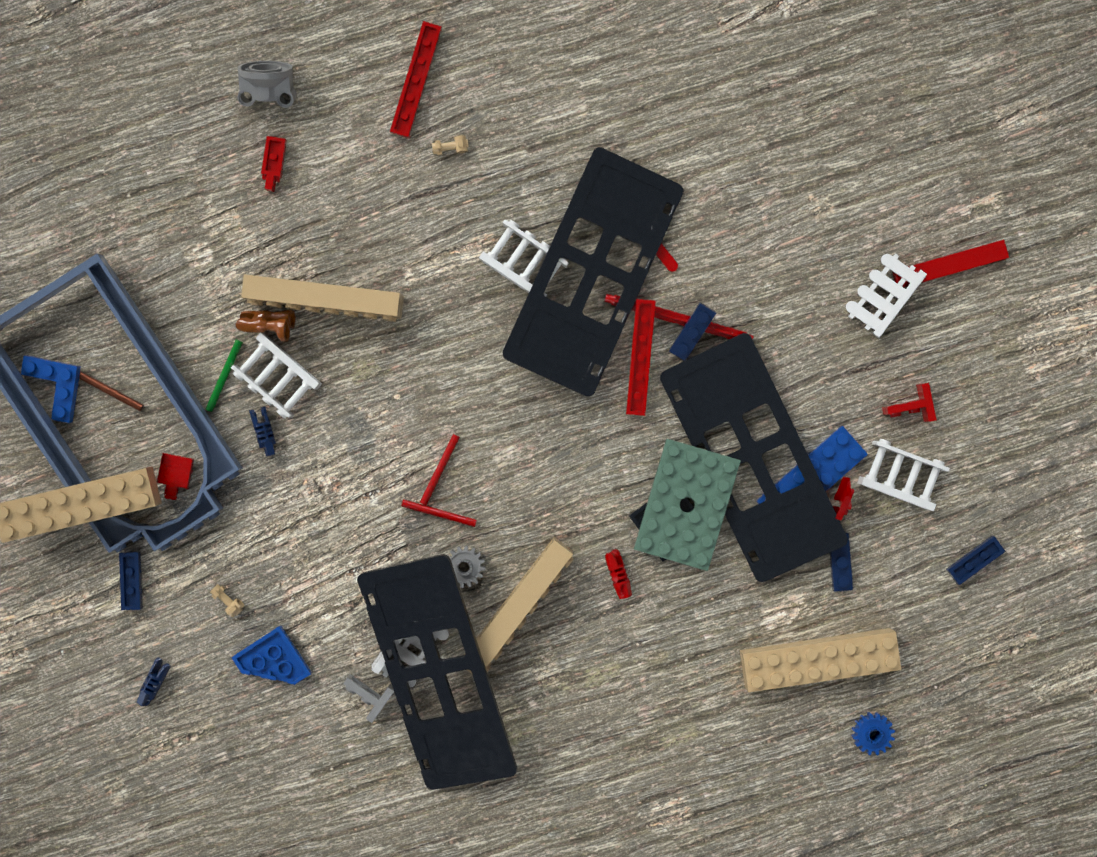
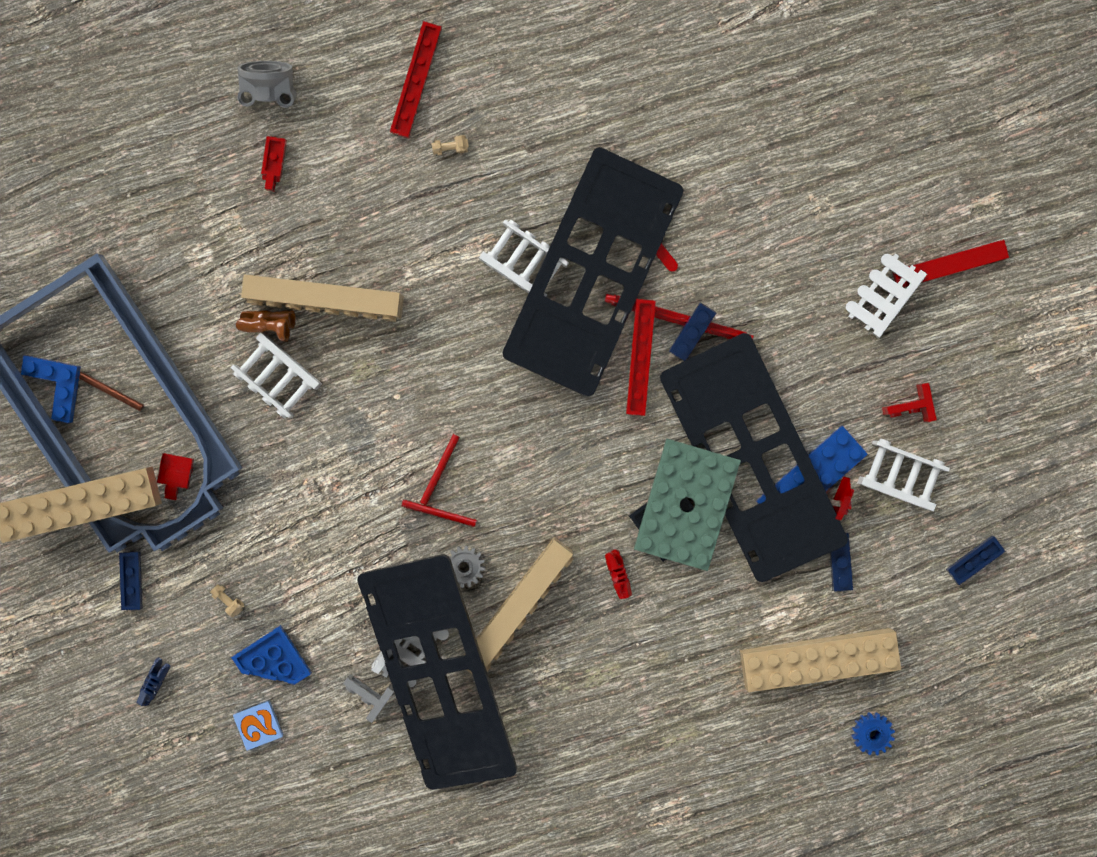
green bar [205,339,243,412] -> none
dark blue hinge [249,406,276,457] -> none
none -> light blue tile [233,700,284,751]

